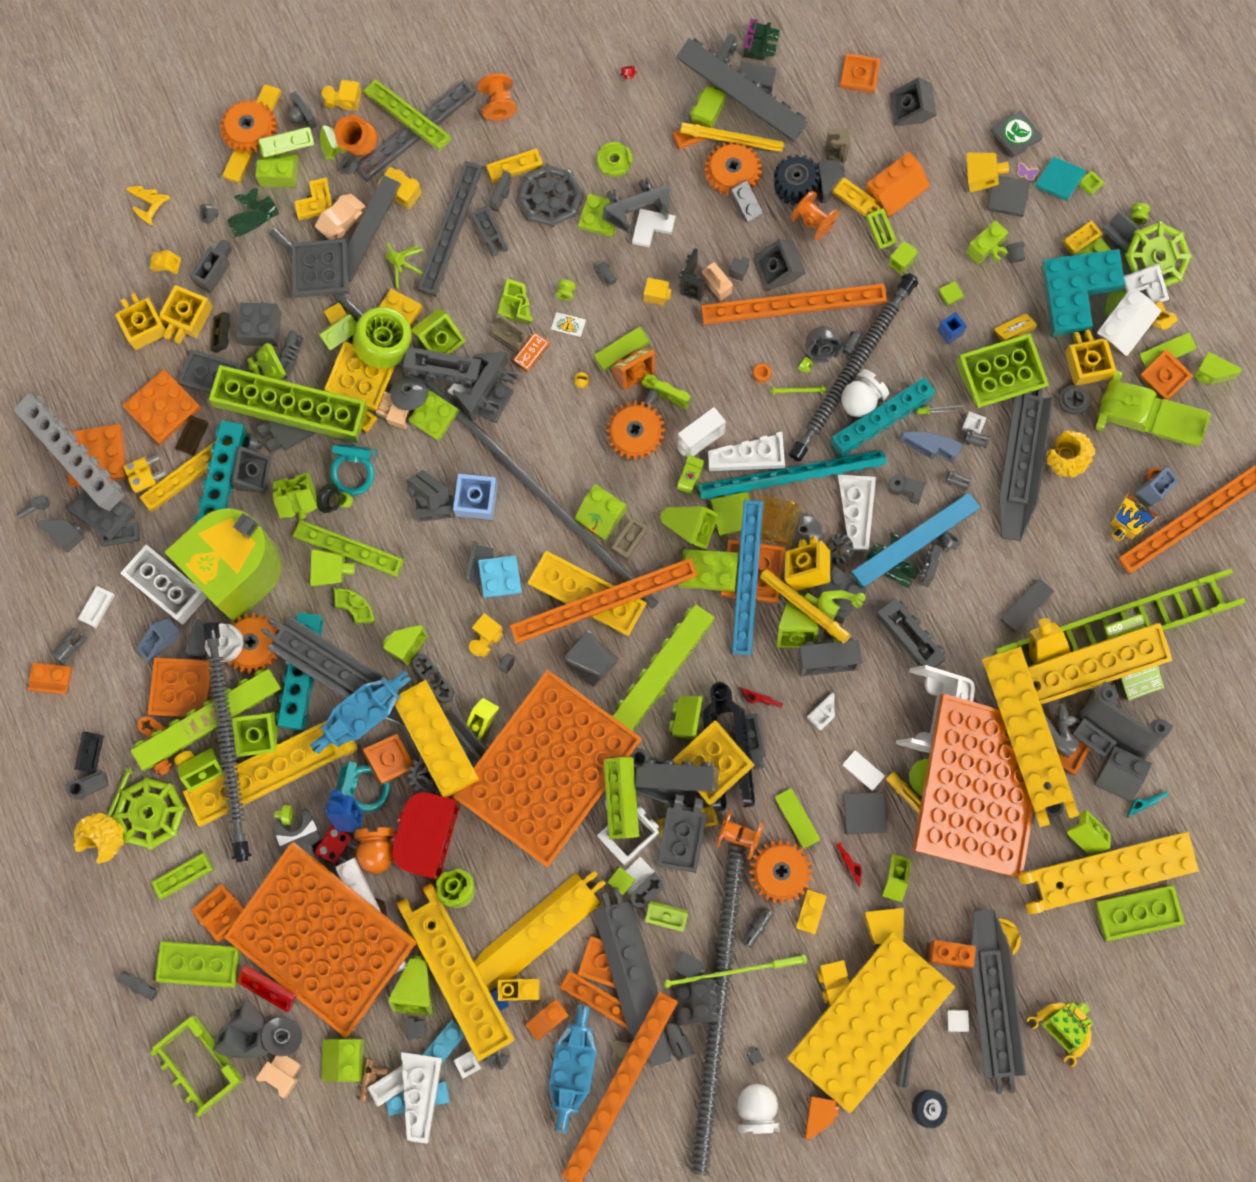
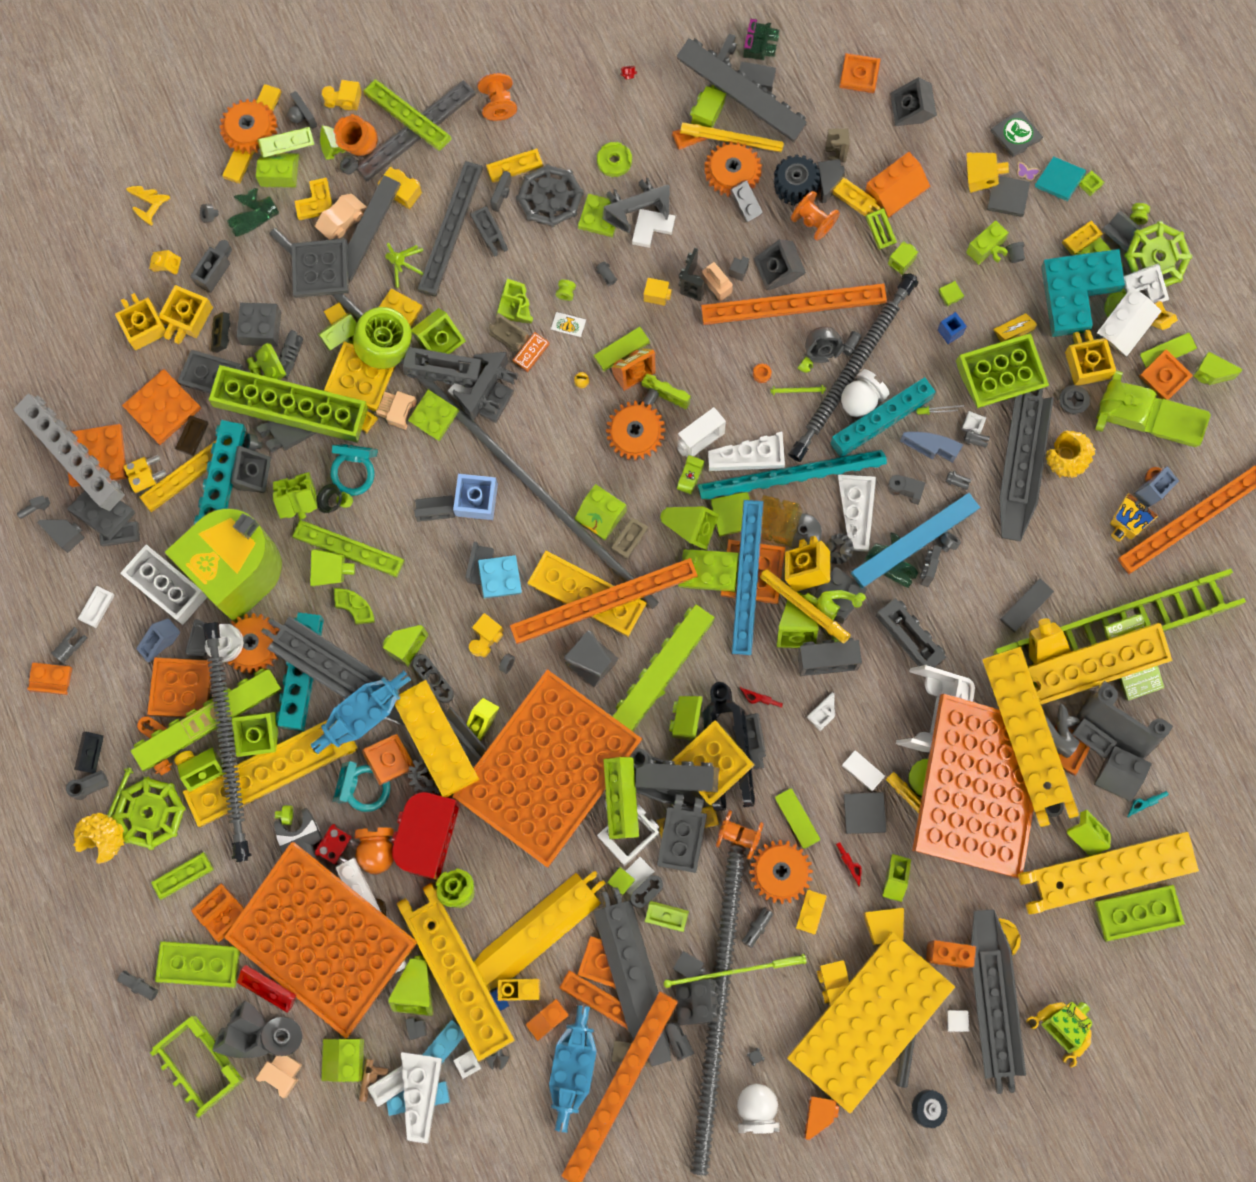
blue hinge [325,790,363,832] -> none
dark grey dish [390,377,428,410] -> none
dark grey brick [406,470,449,511] -> none

